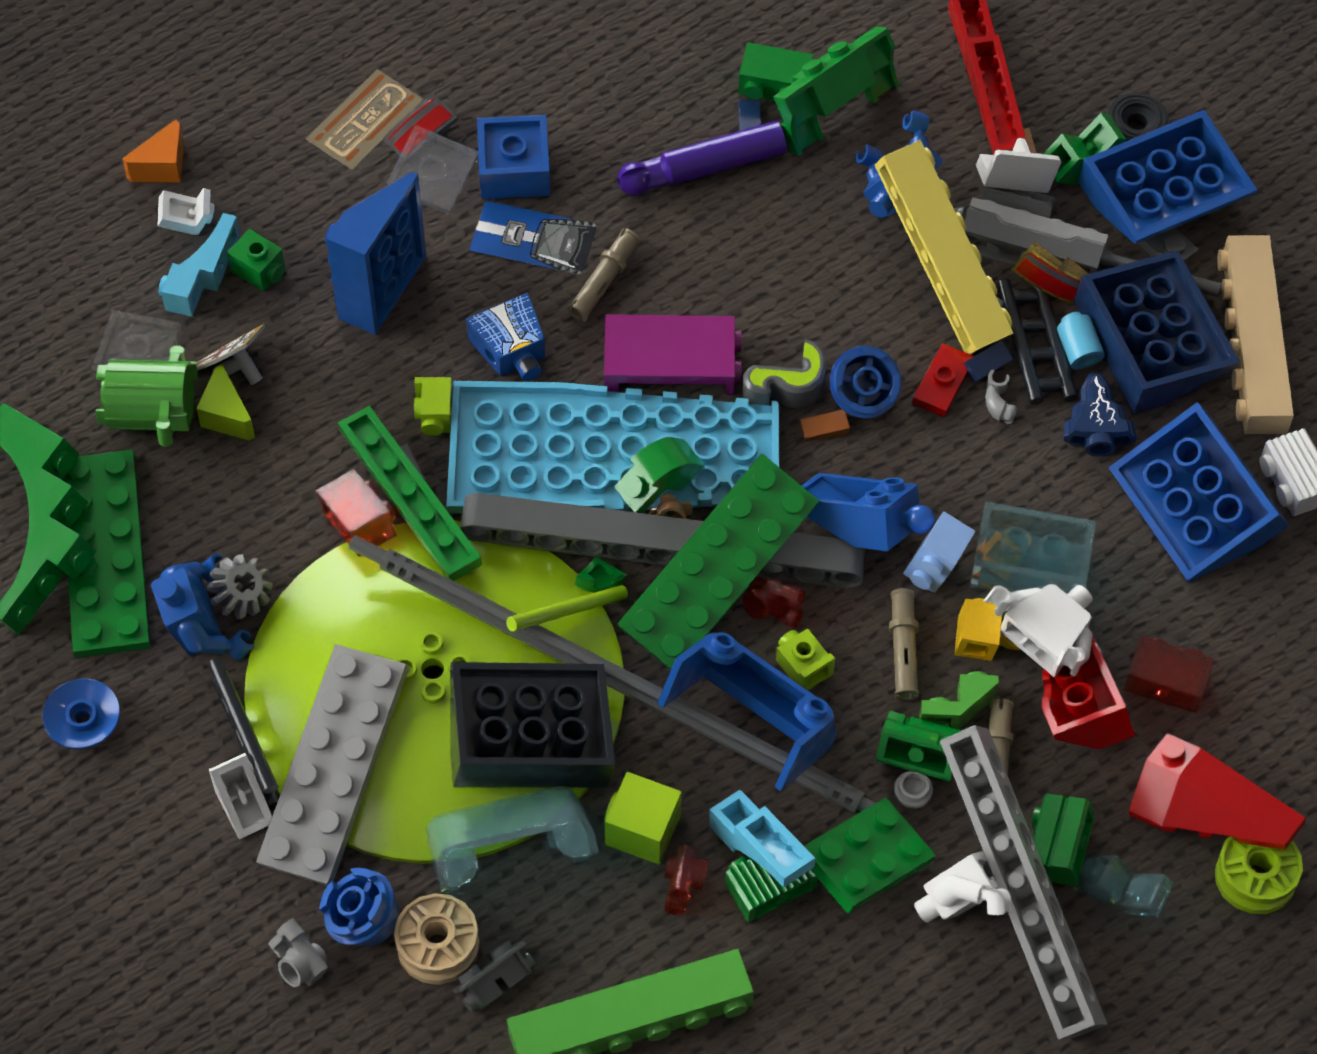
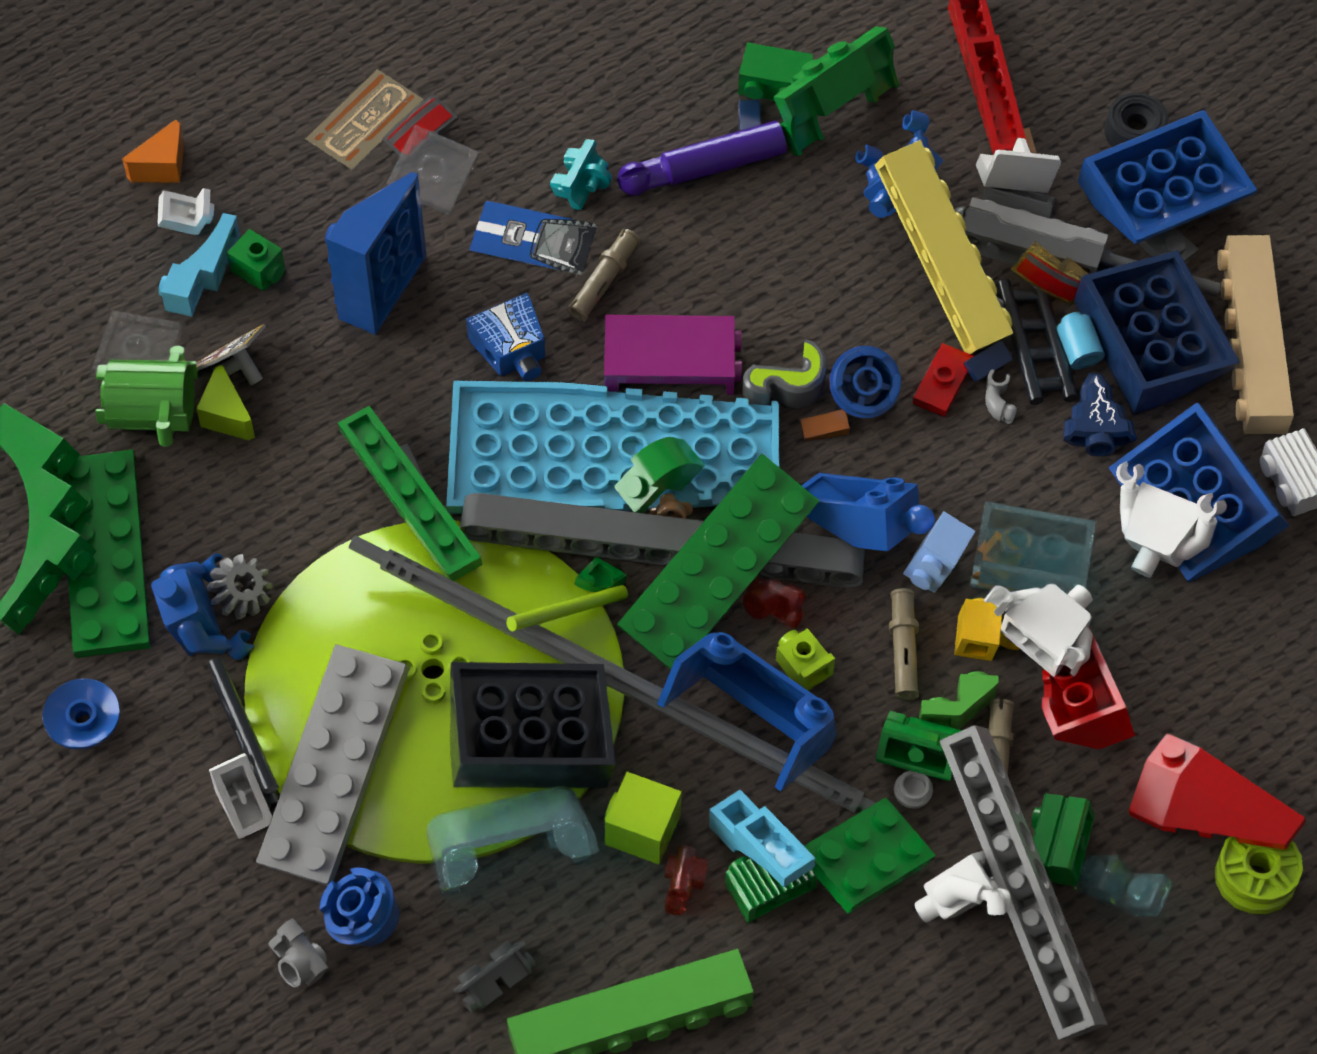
clear red brick [315,469,397,557] -> none
tan wheel [394,893,480,985] -> none
lime brick [414,377,453,436] -> none
blue container [477,115,551,199] -> none
green brick [1043,113,1126,185] -> none
clear red brick [1123,636,1214,714] -> none
none -> teal hips [550,139,612,210]
none -> white torso [1116,461,1227,578]

